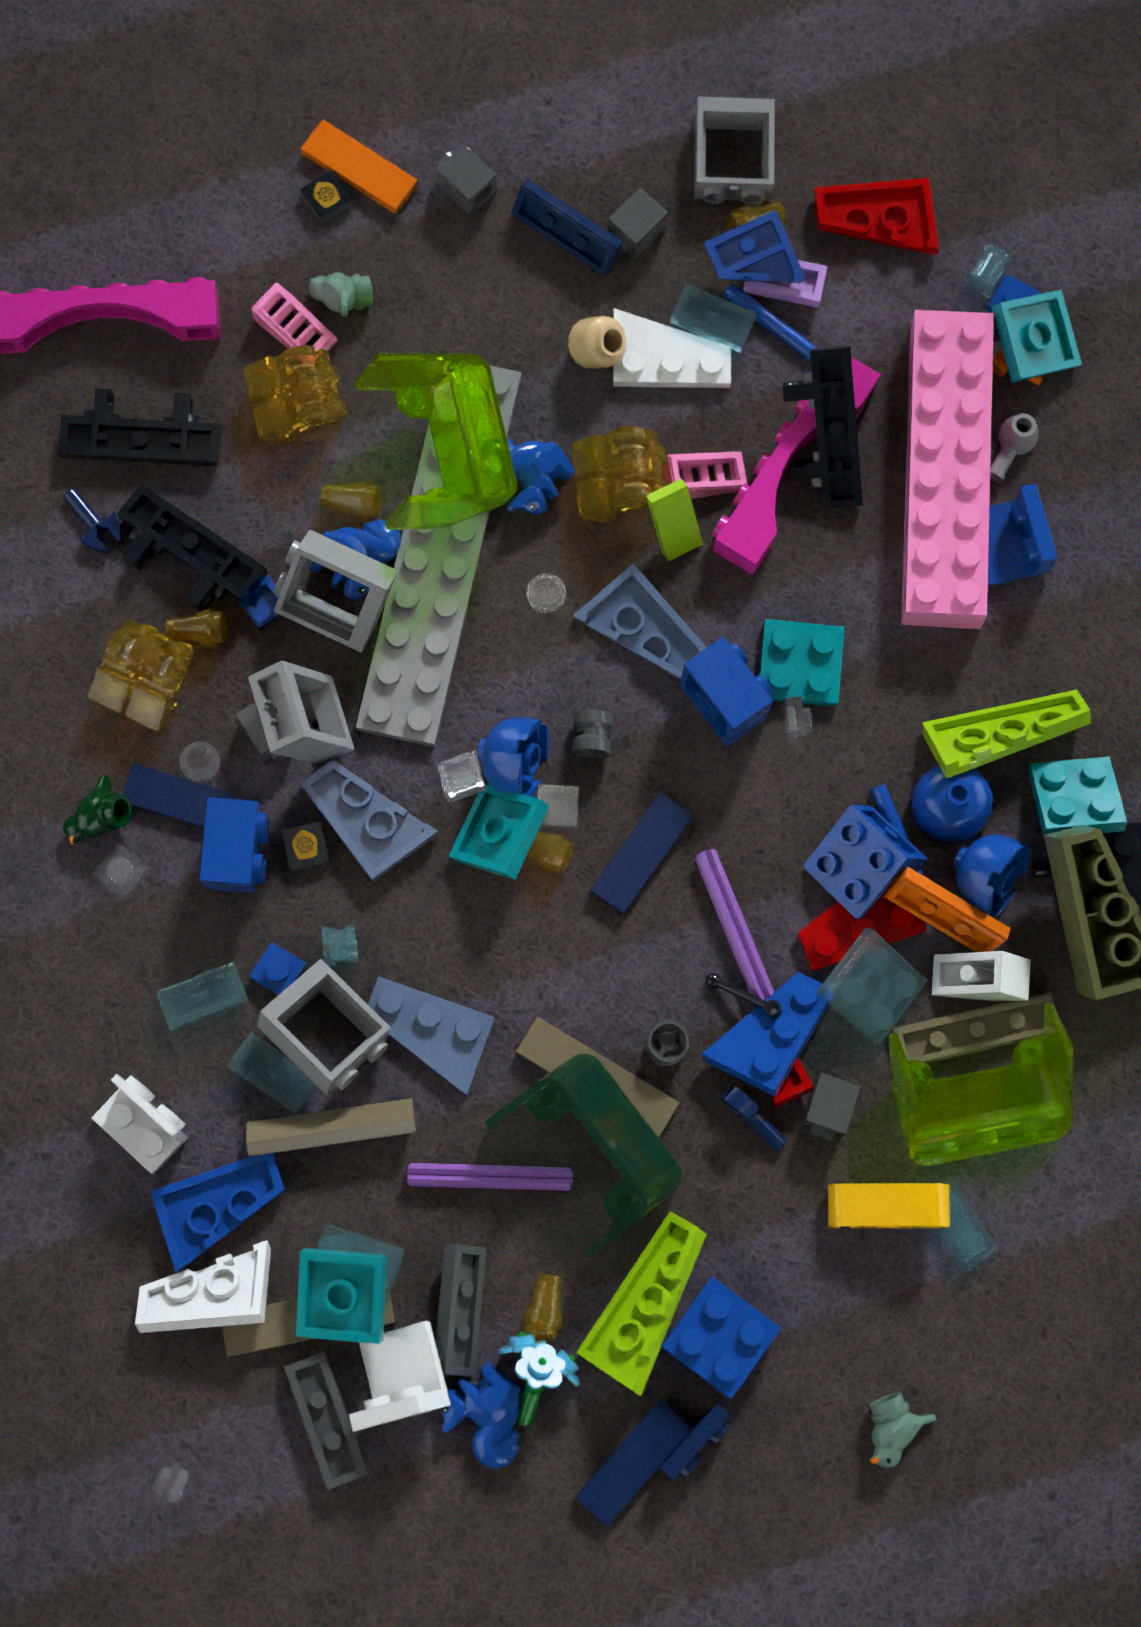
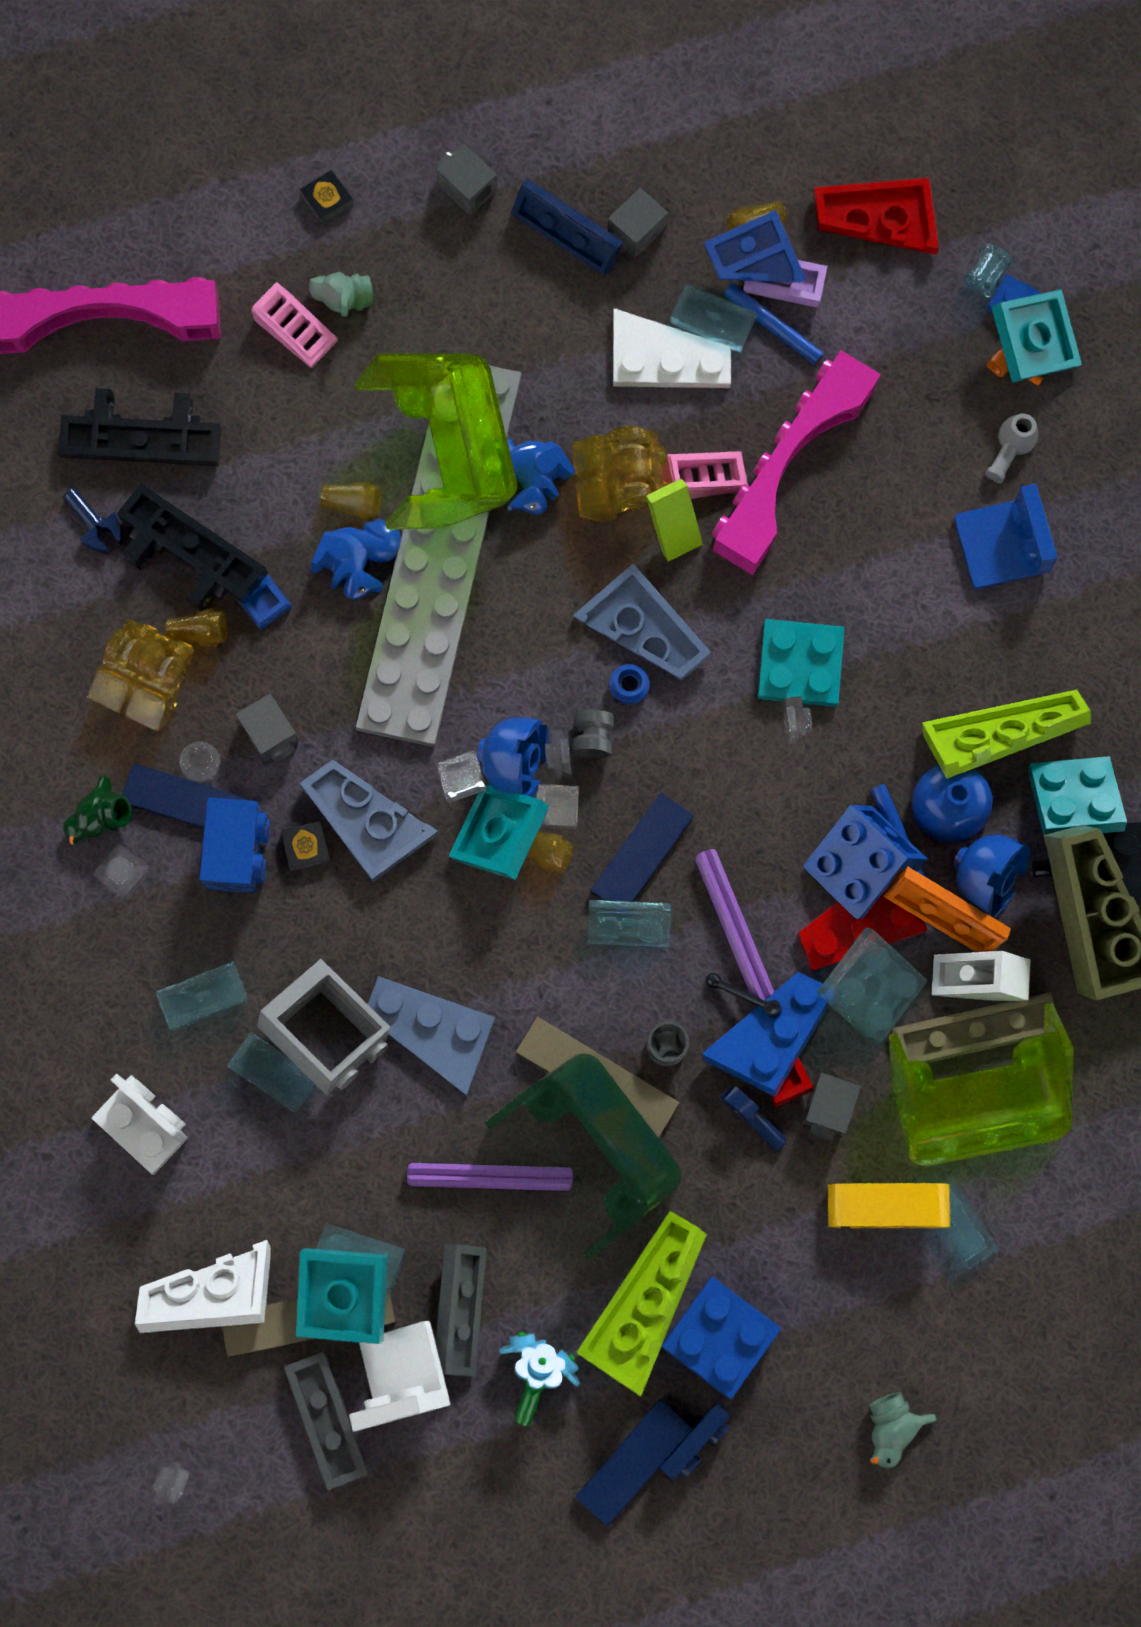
blue wing [150,1153,286,1273] -> none
clear yellow hips [243,345,348,446] -> none
dark tan tile [246,1098,416,1156] -> none
light grey window [248,660,355,765] -> none
blue plate [249,942,307,995] -> none
light grey window [273,530,398,653] -> none
orange tile [301,120,418,214] -> none
clear light blue wheel [321,923,359,967] -> none
blue animal [441,1361,521,1469] -> none
clear yellow cone [521,1274,563,1340] -> none
clear plate [526,573,566,613] -> none
tan head [568,316,627,369] -> none
blue brick [679,636,773,747] -> none
light grey window [694,97,775,205] -> none
black hinge [782,345,863,509] -> none
bright pink brick [901,310,994,629] -> none
none -> clear plate [545,730,574,779]
none -> clear light blue plate [587,900,672,947]
none -> blue plate [609,664,650,704]

